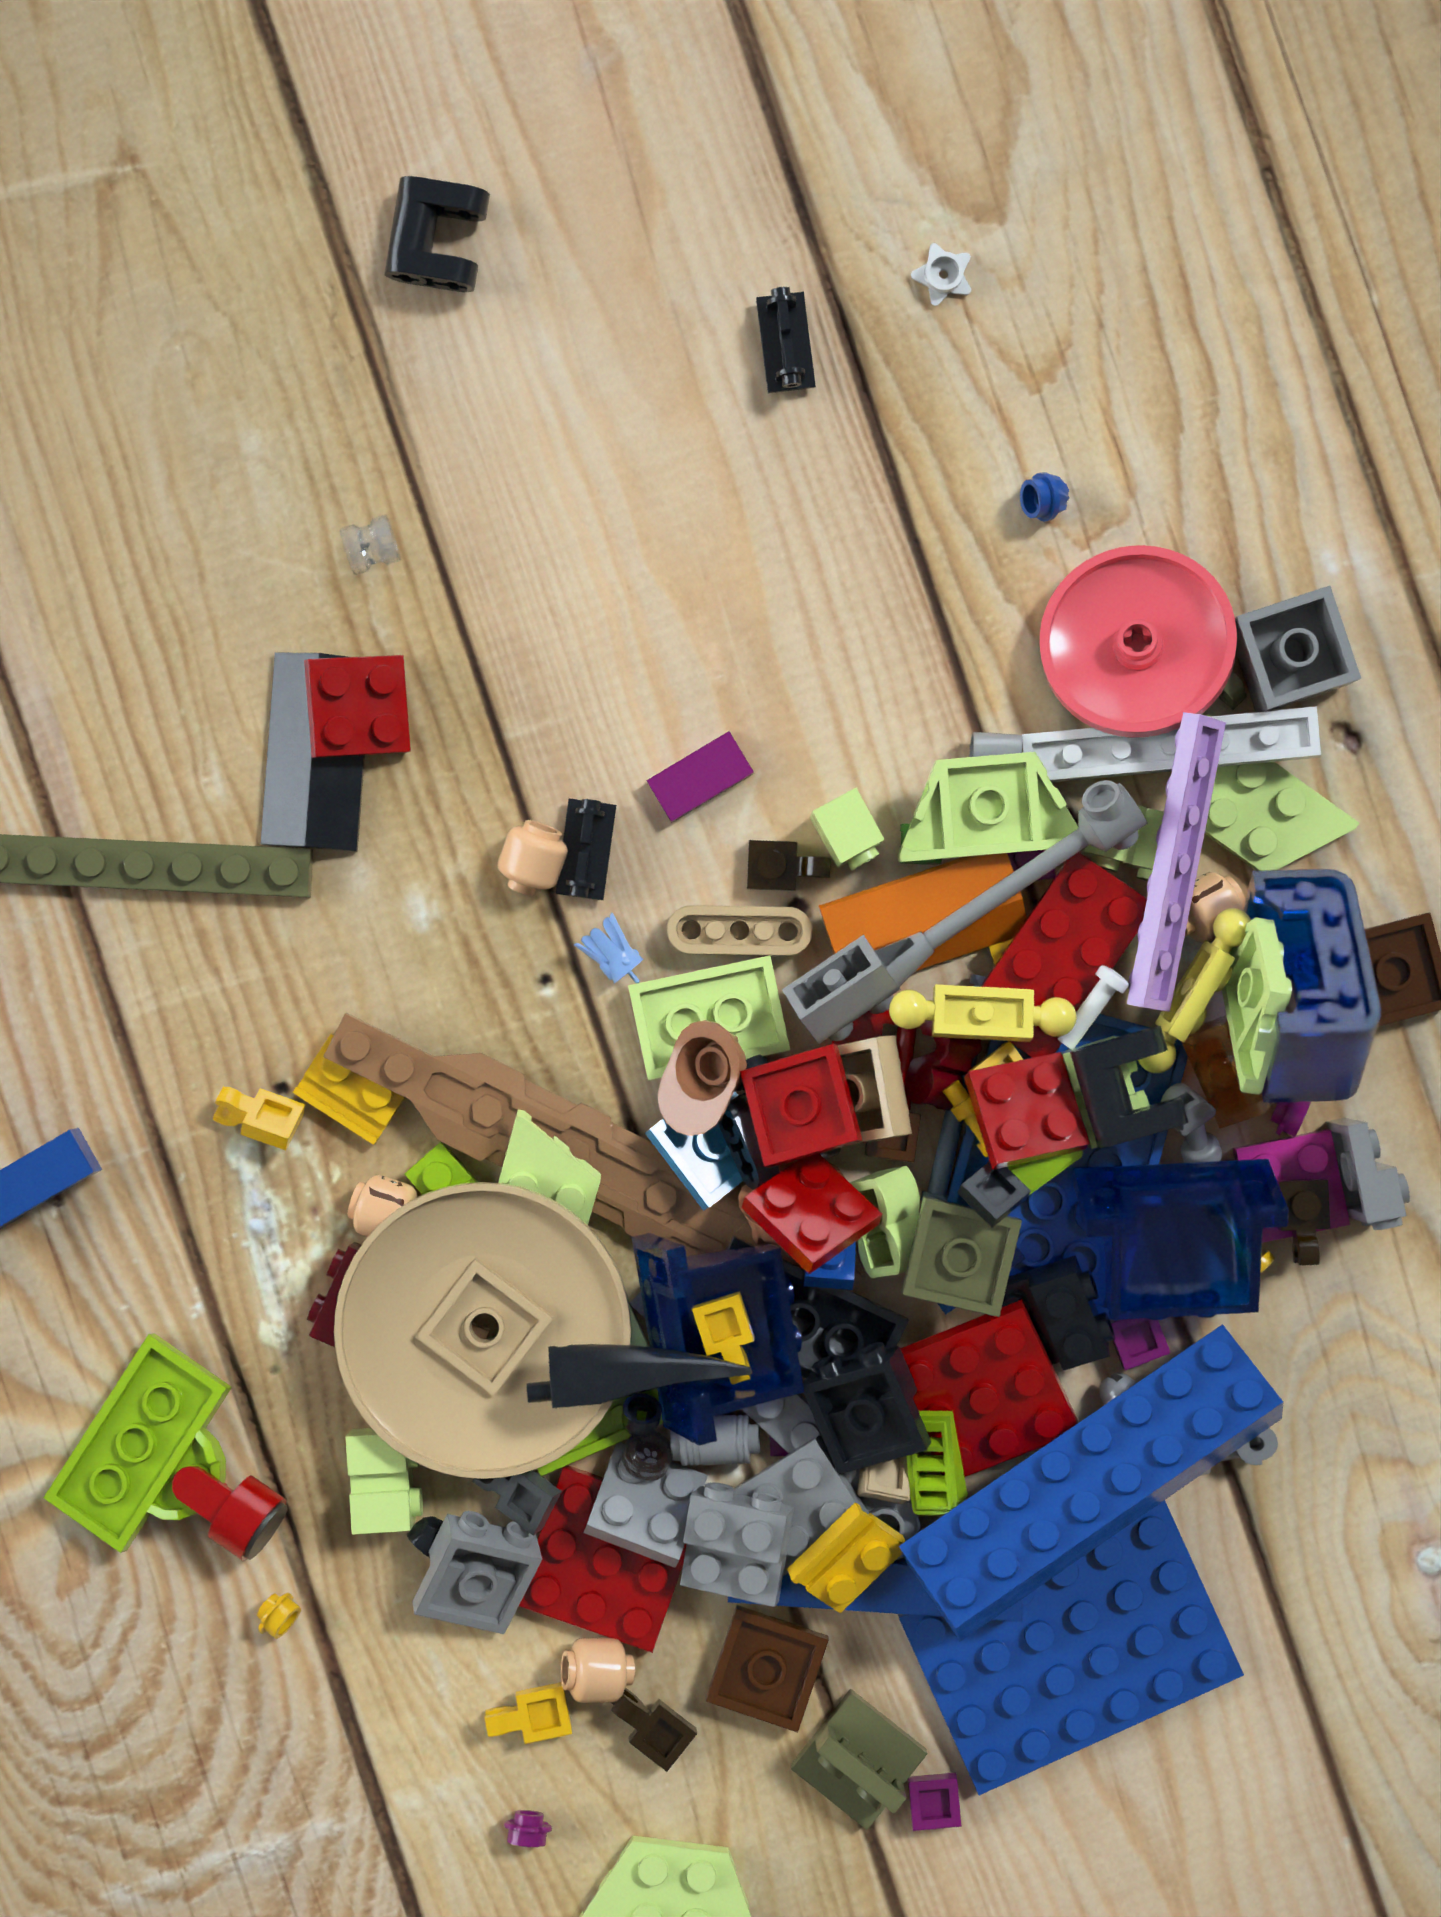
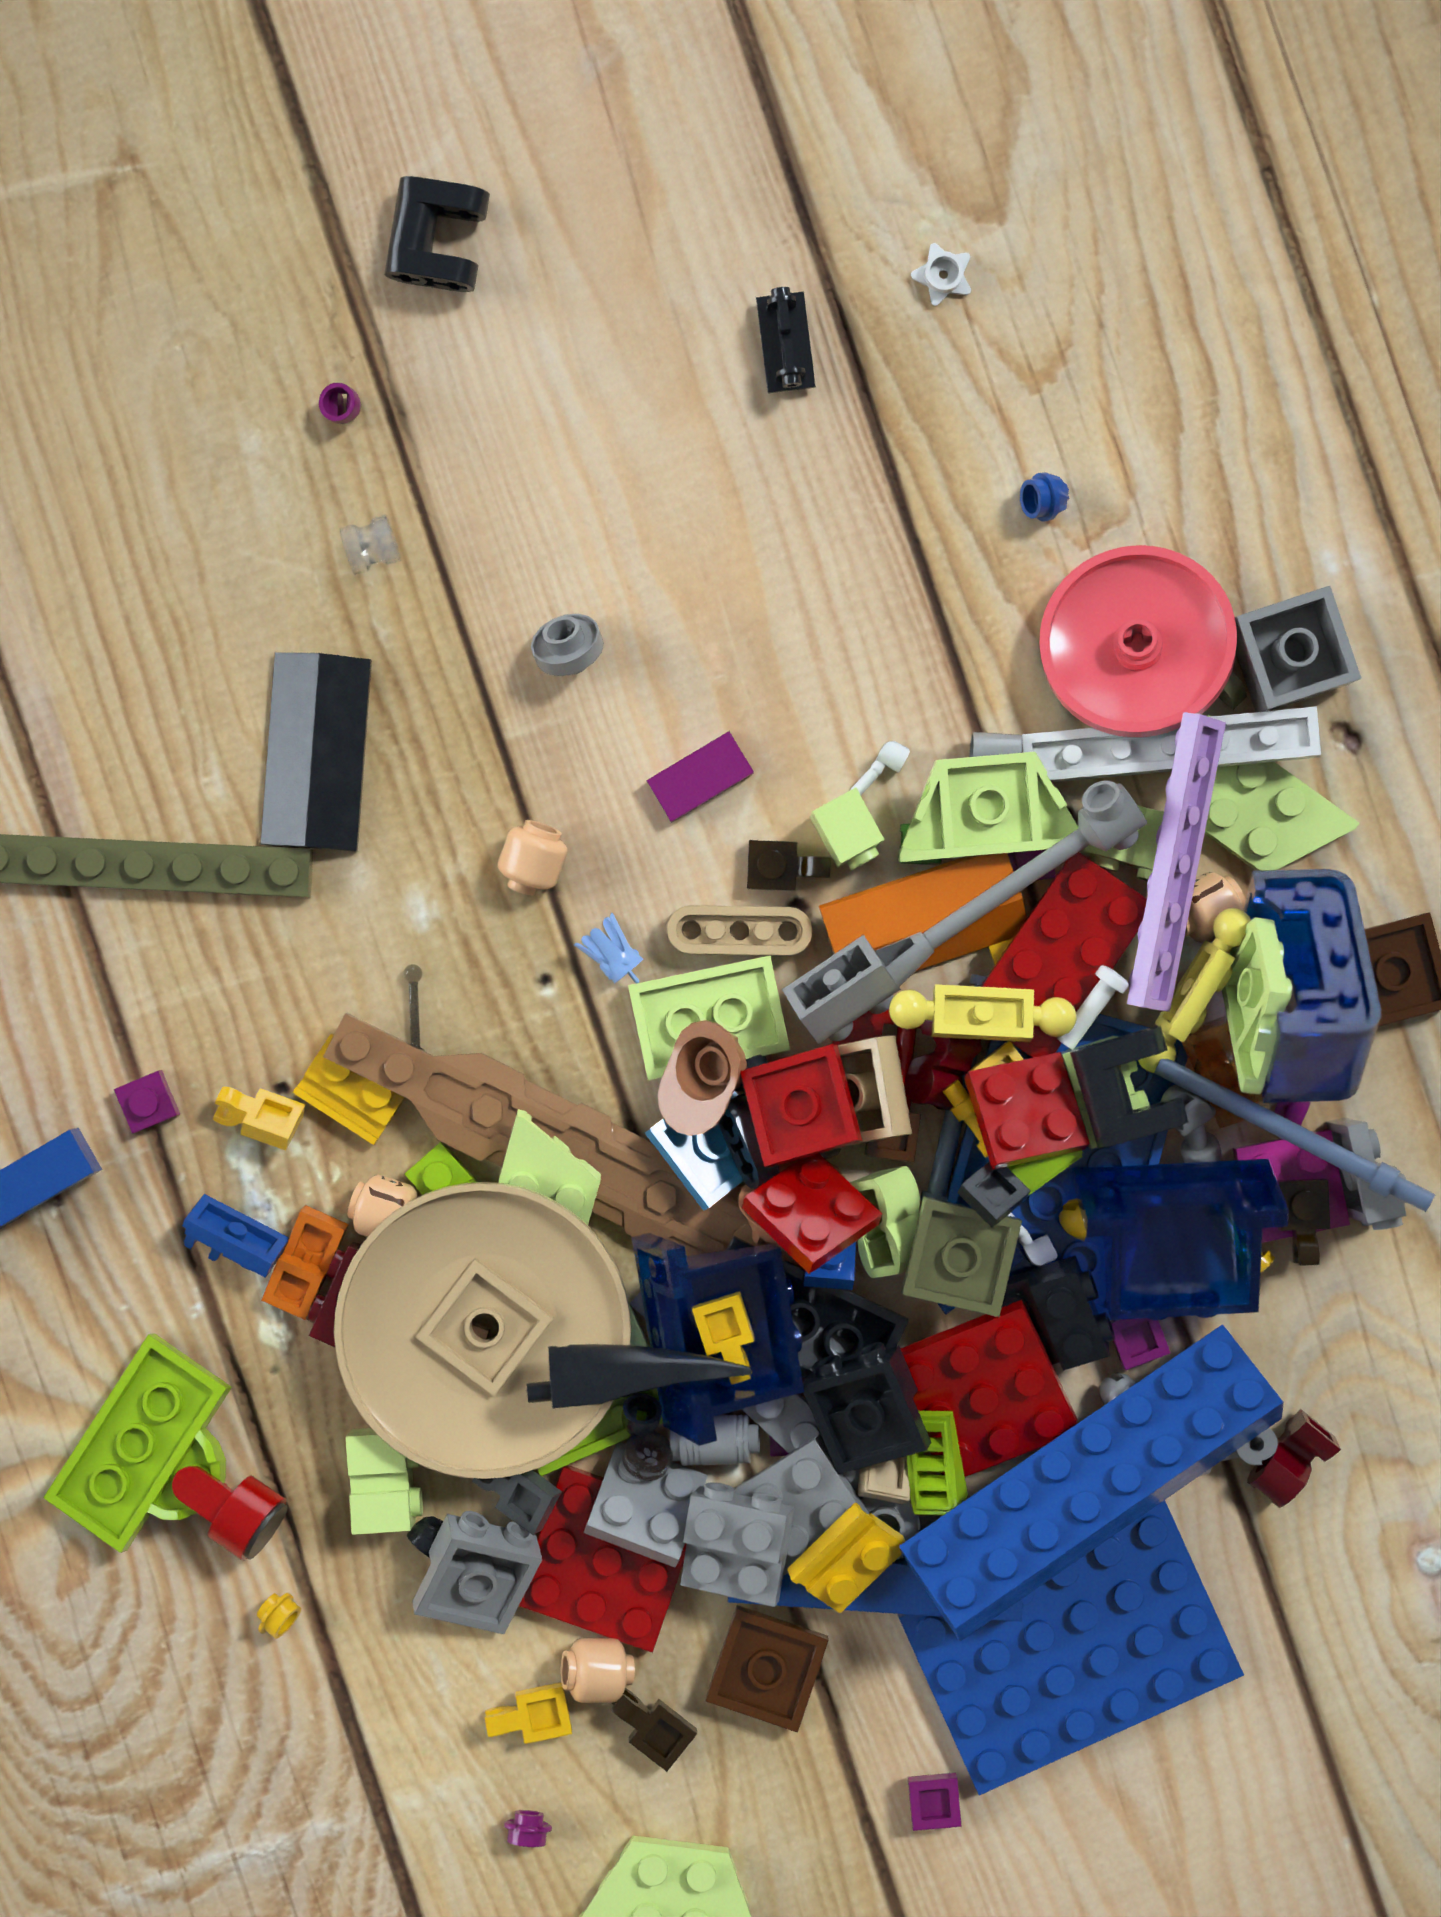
red plate [304,655,411,758] -> none
black hinge [556,798,617,901] -> none
olive bracket [791,1689,928,1830] -> none
none -> magenta plate [114,1070,180,1134]
none -> blue plate [182,1194,289,1278]
none -> orange slope [261,1205,349,1320]
none -> magenta hinge [319,383,361,424]
none -> clear smoke hinge [403,964,425,1051]
none -> light grey plate [531,614,604,676]
none -> white hand [851,741,910,795]
none -> white hand [1008,1213,1057,1266]
none -> yellow hinge [1059,1198,1099,1241]
none -> sand blue bar [1154,1059,1435,1212]
none -> dark red leg [1247,1409,1341,1508]

